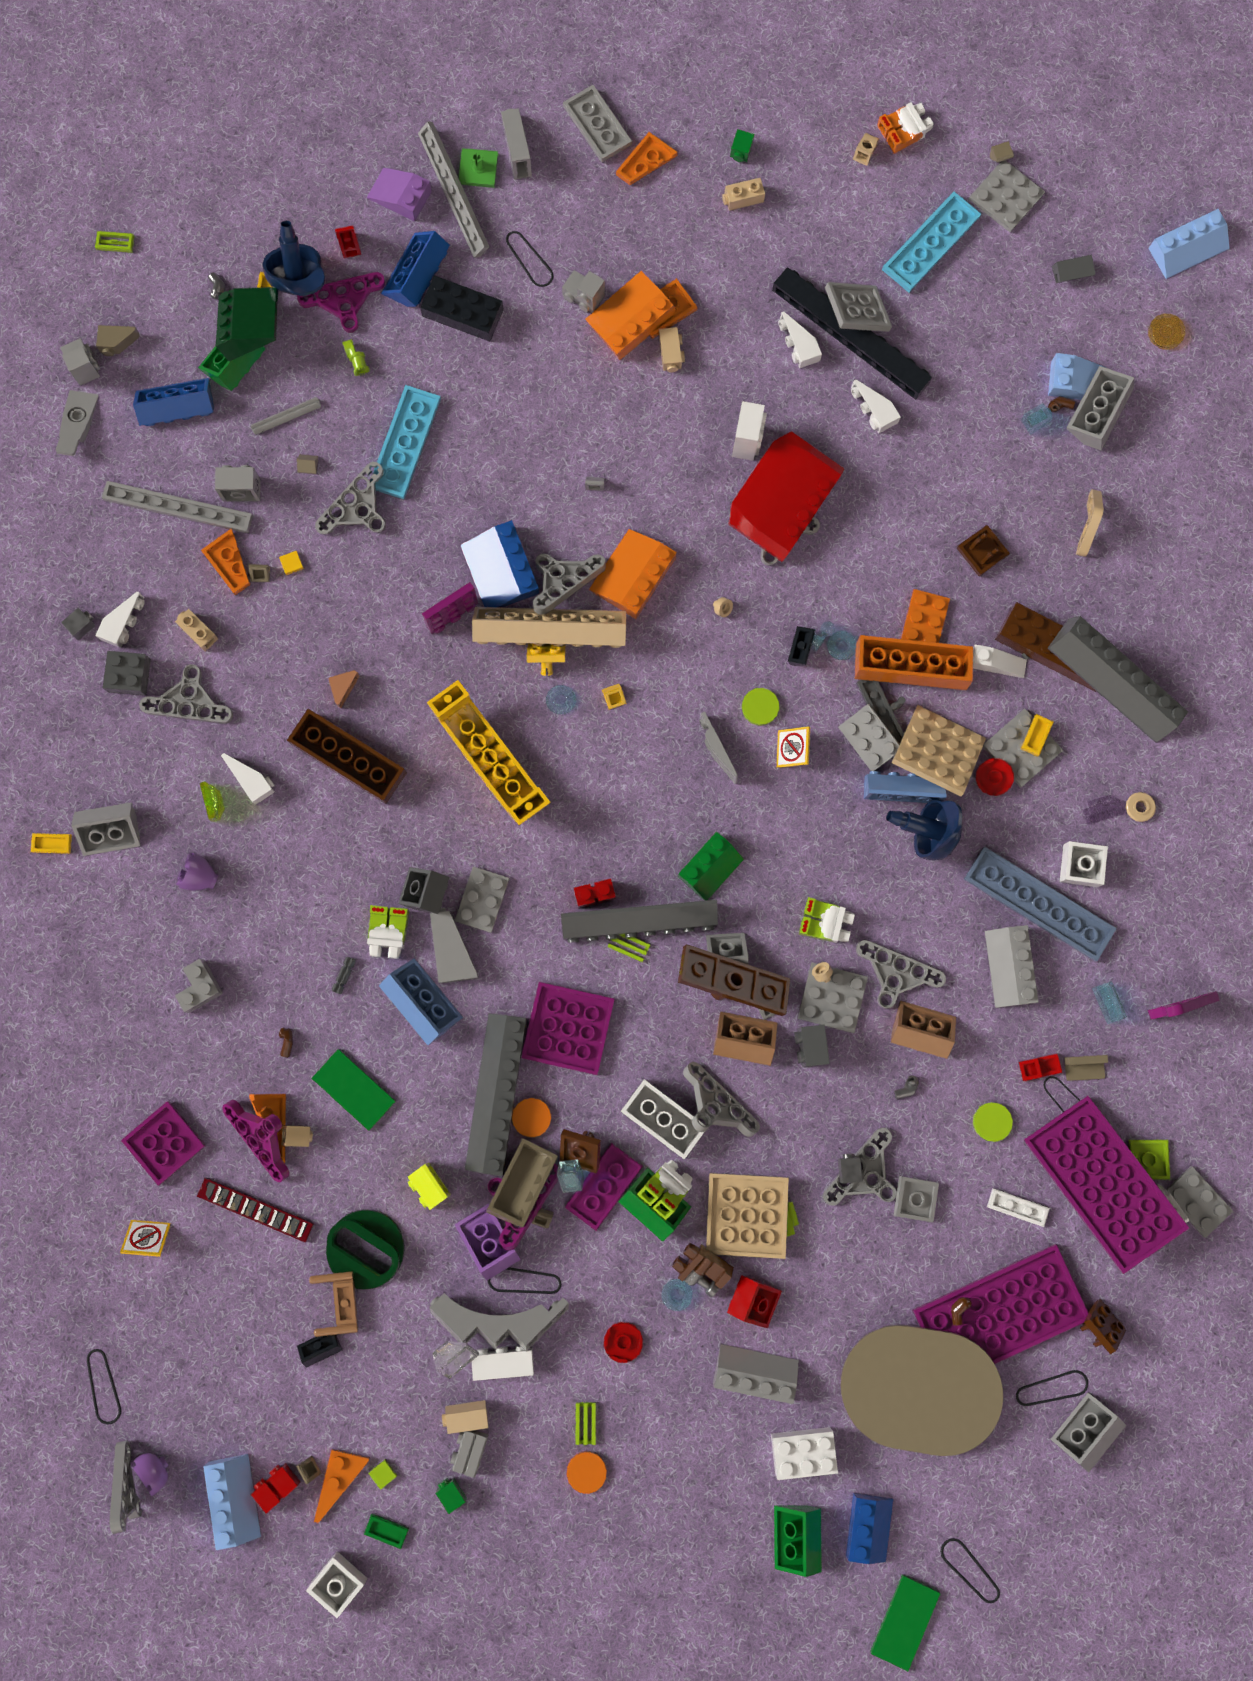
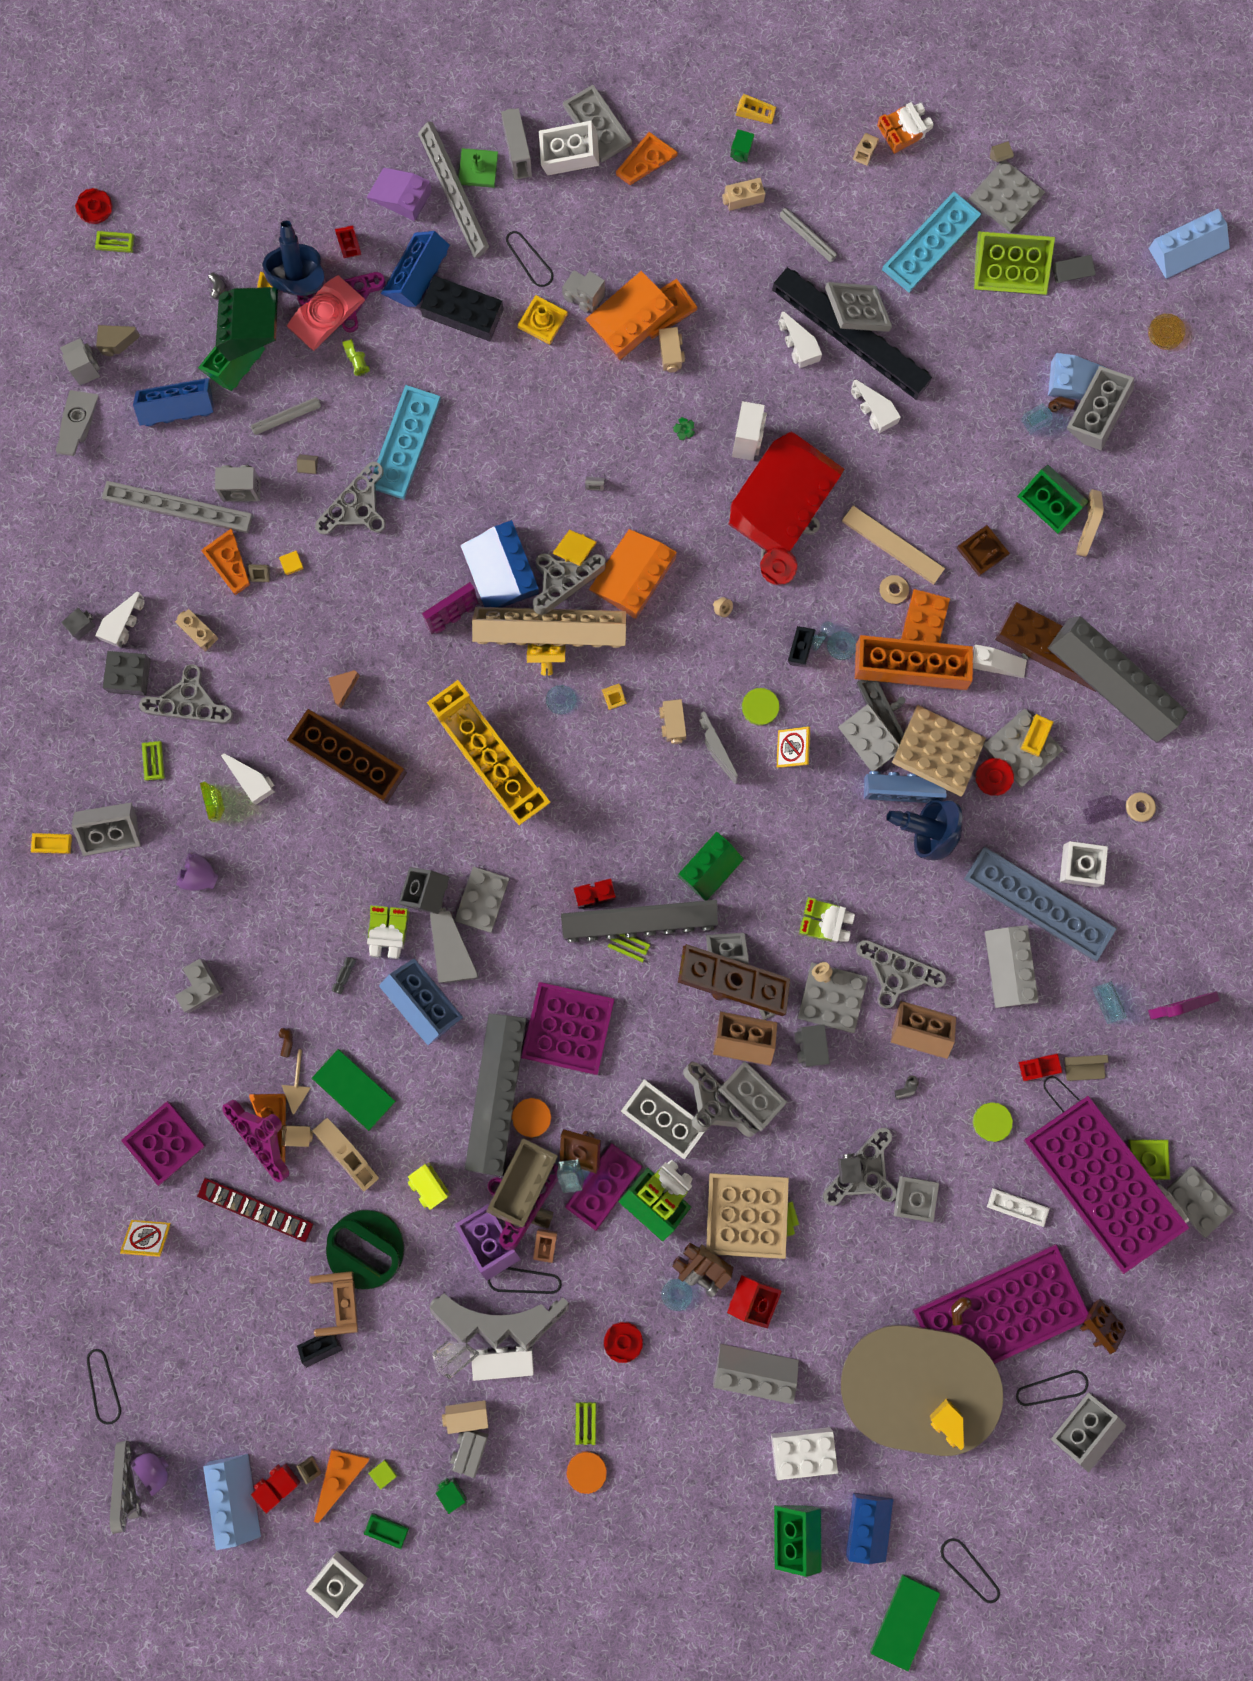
none -> red tile [75,188,113,224]
none -> lime tile [141,741,165,781]
none -> tan piece [281,1049,311,1115]
none -> coral slope [287,275,365,351]
none -> tan slope [312,1118,379,1191]
none -> yellow plate [518,295,568,345]
none -> nougat slope [533,1229,558,1263]
none -> white brick [539,121,599,175]
none -> yellow piece [553,529,596,566]
none -> tan brick [659,699,686,744]
none -> green plant [673,417,695,440]
none -> light grey plate [718,1061,787,1131]
none -> yellow slope [736,93,776,124]
none -> red tile [760,548,798,585]
none -> light grey axle [780,208,837,262]
none -> tan tile [842,506,945,585]
none -> tan piece [879,575,909,604]
none -> yellow slope [930,1398,964,1450]
none -> lime slope [974,231,1055,295]
none -> green slope [1017,465,1089,534]

